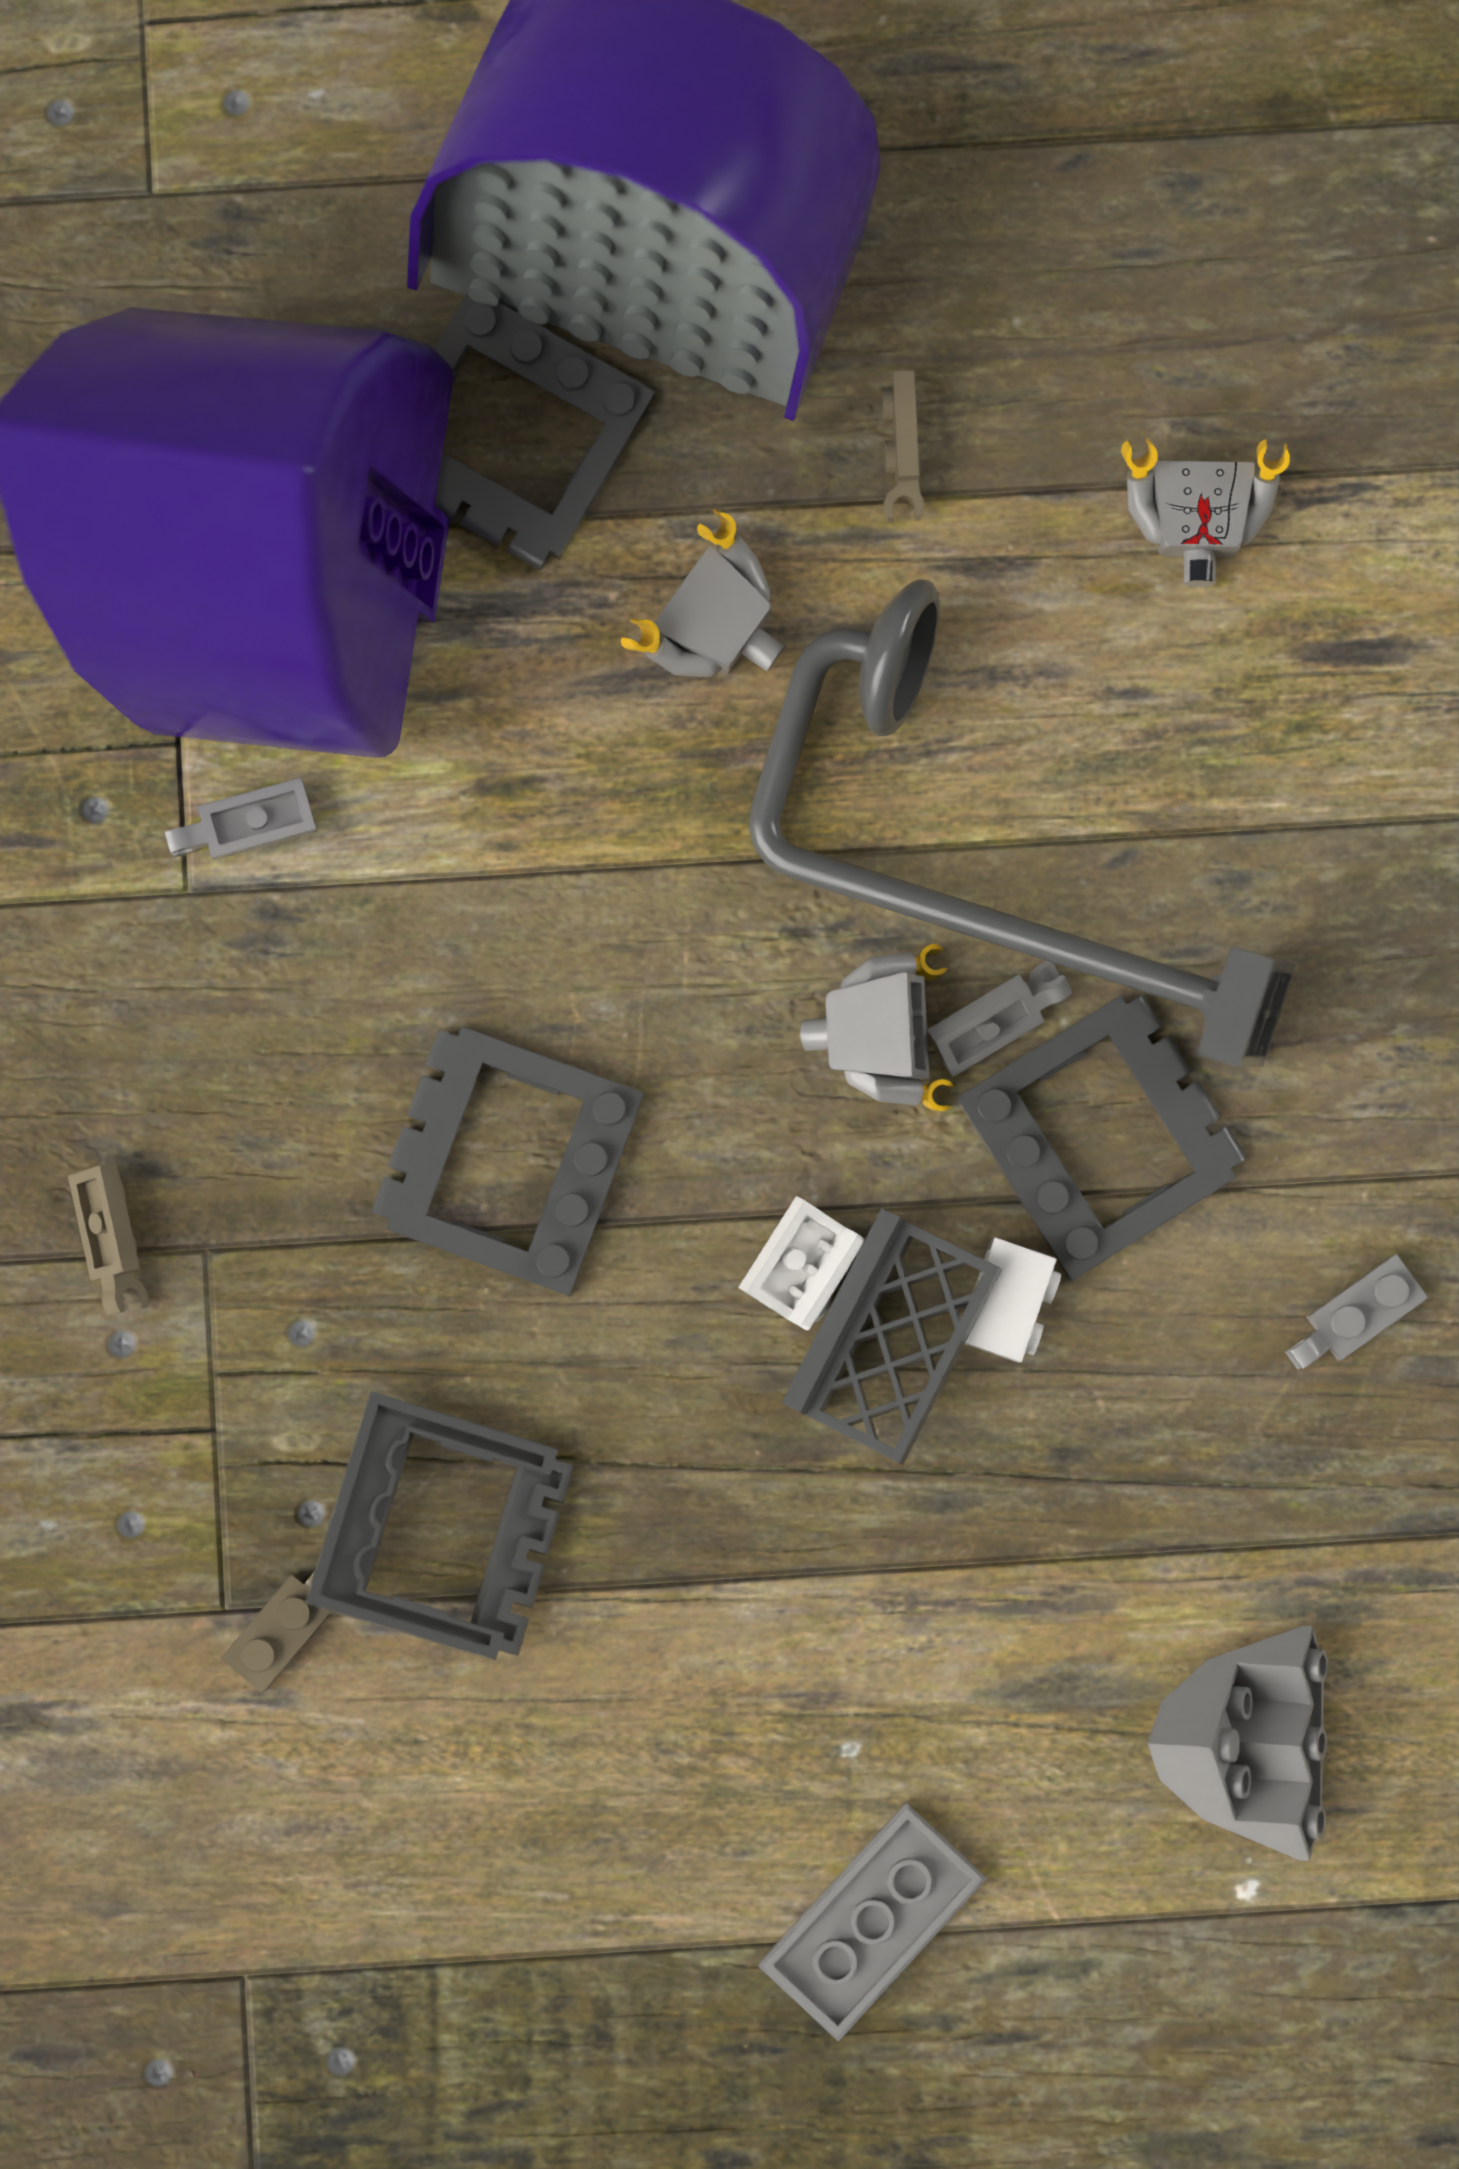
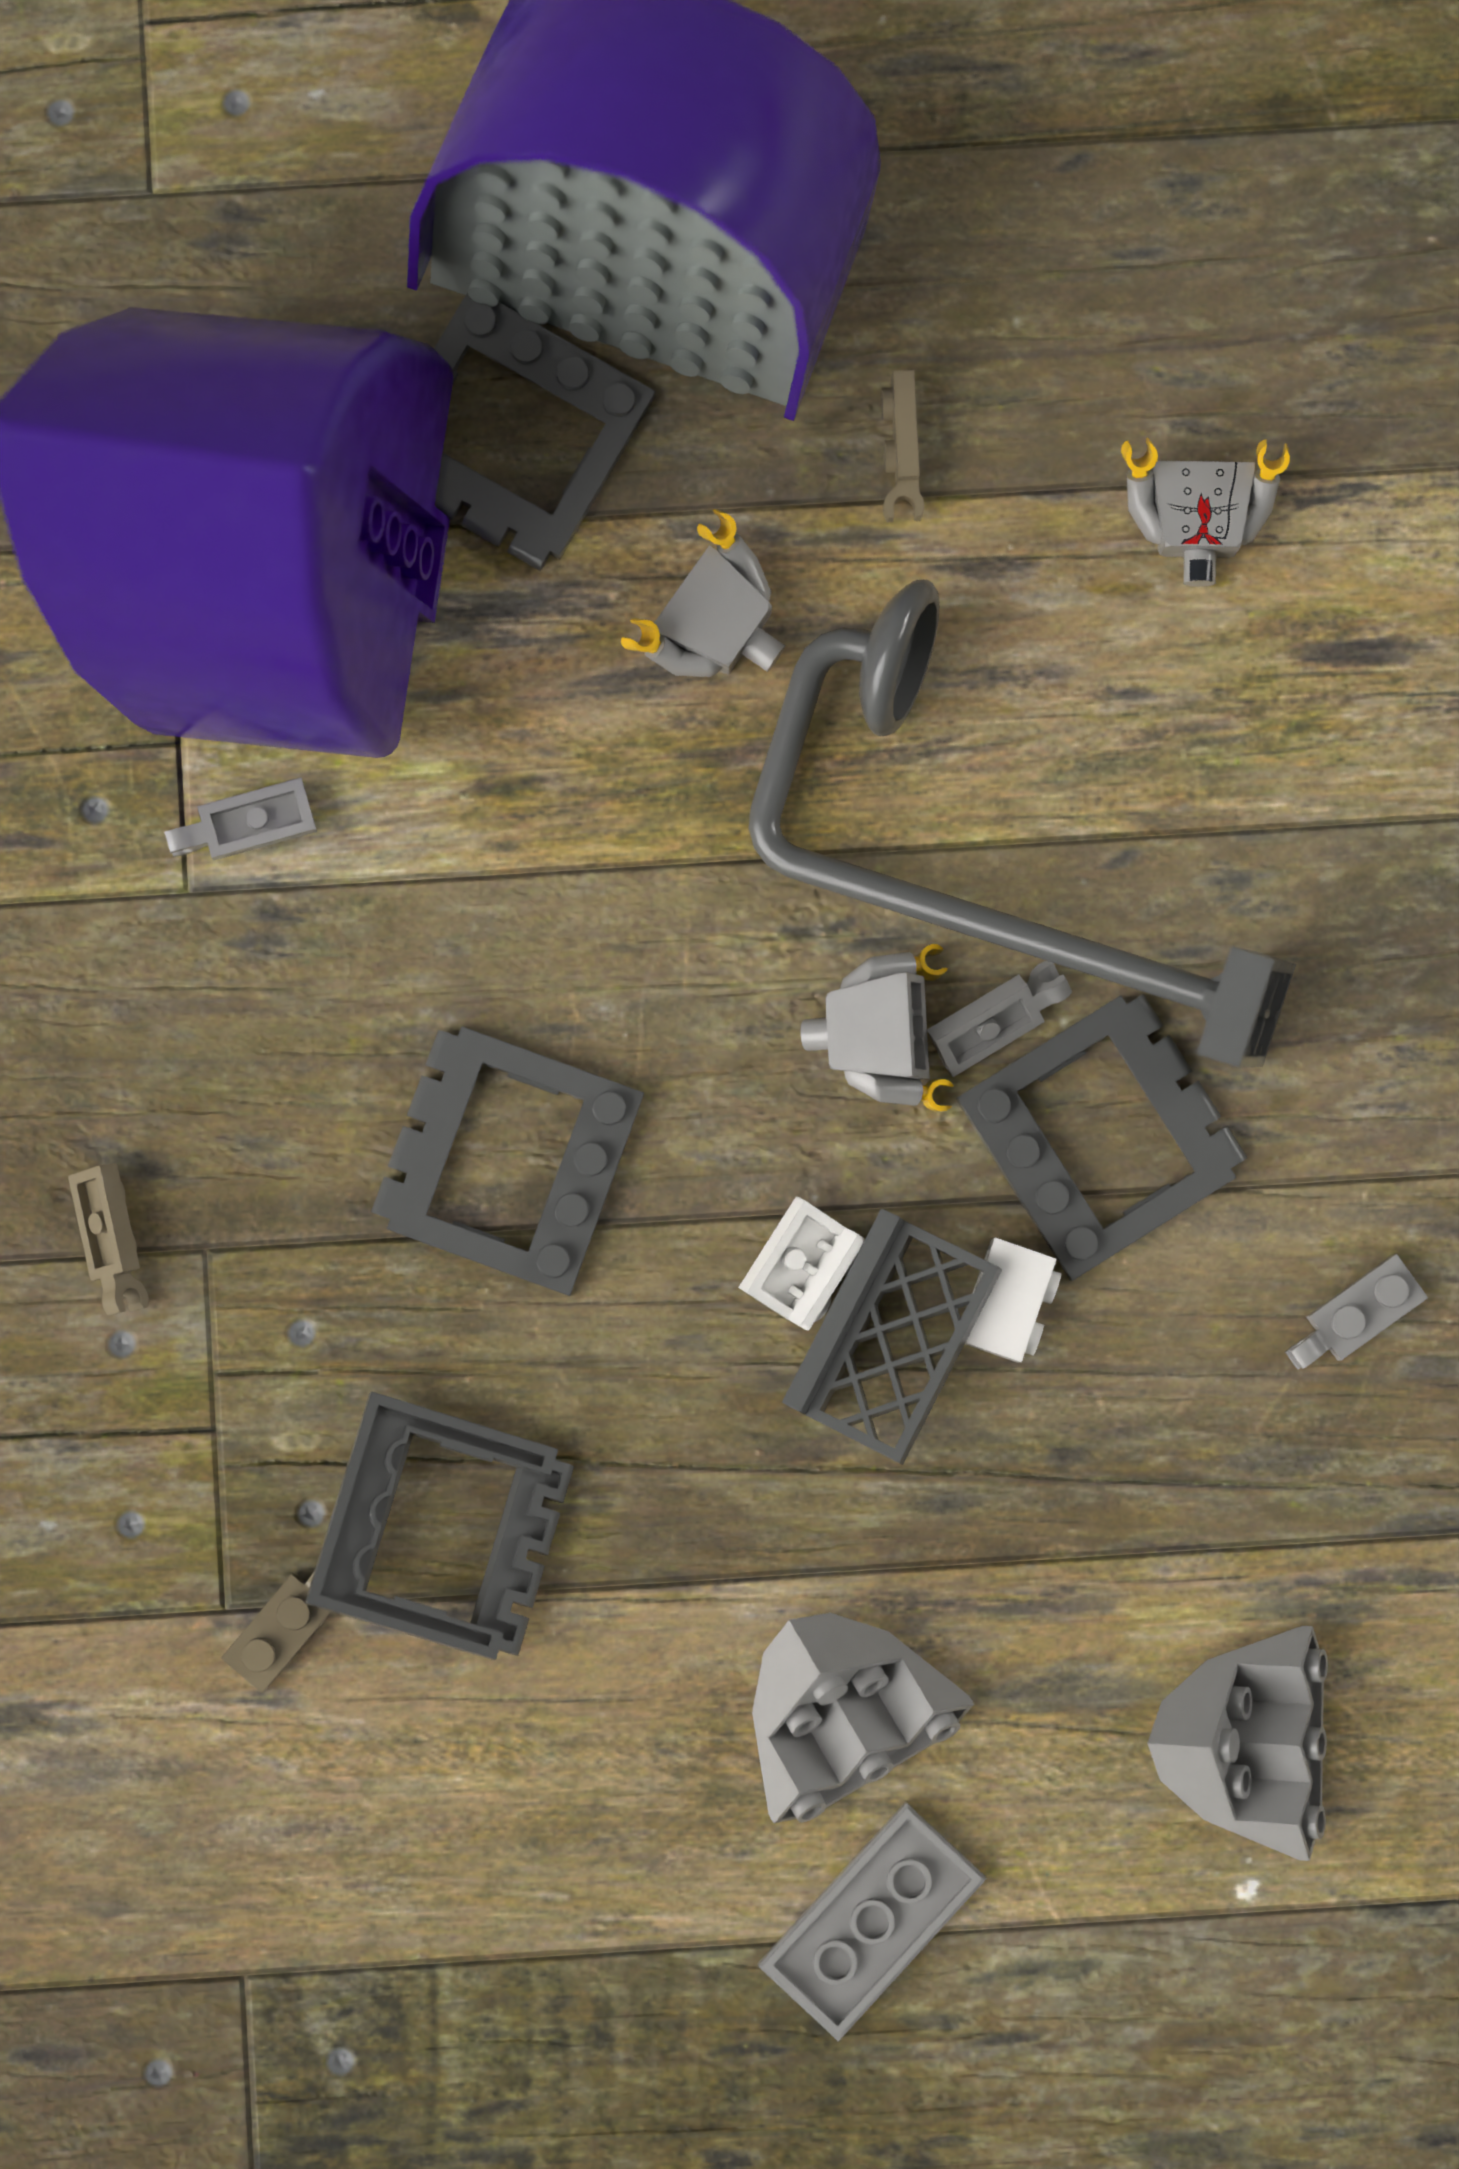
none -> light grey brick [752,1613,974,1824]

